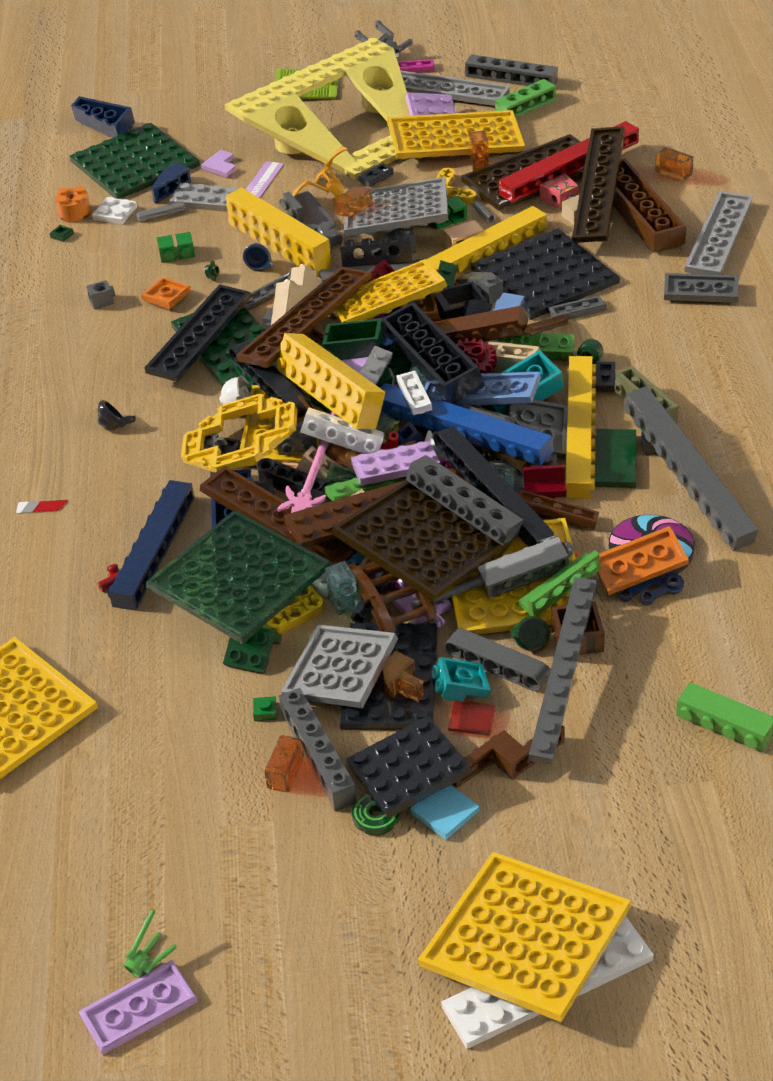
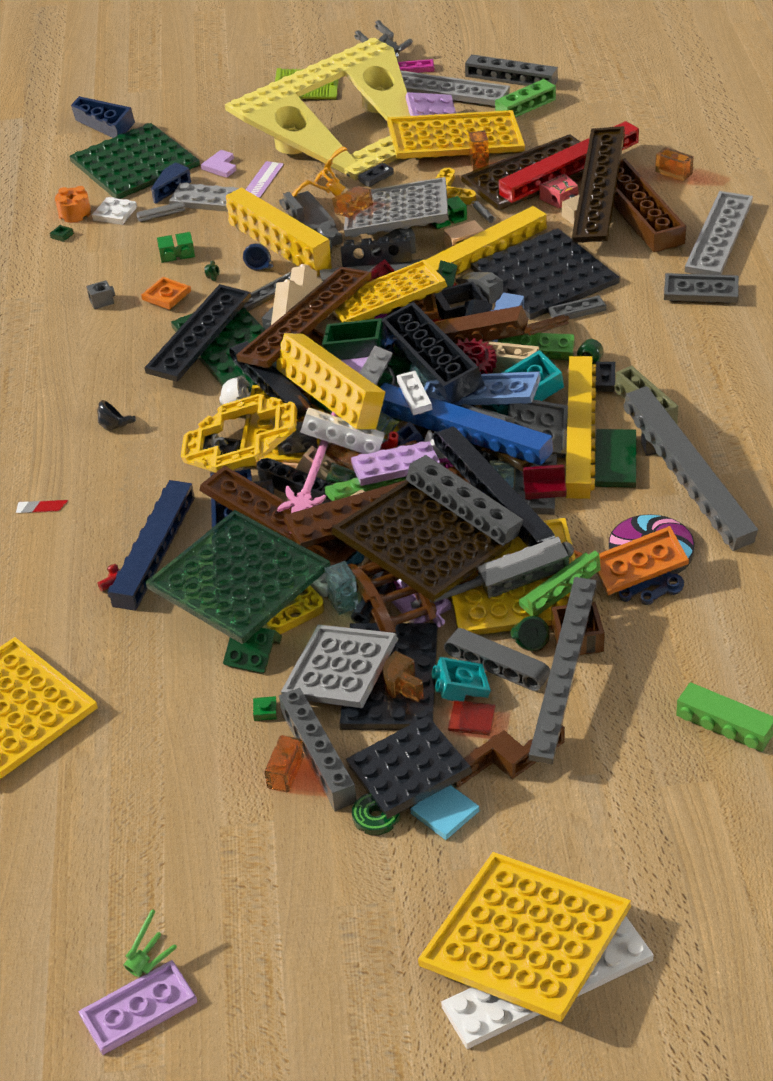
reddish brown tile [518,489,599,529] -> none

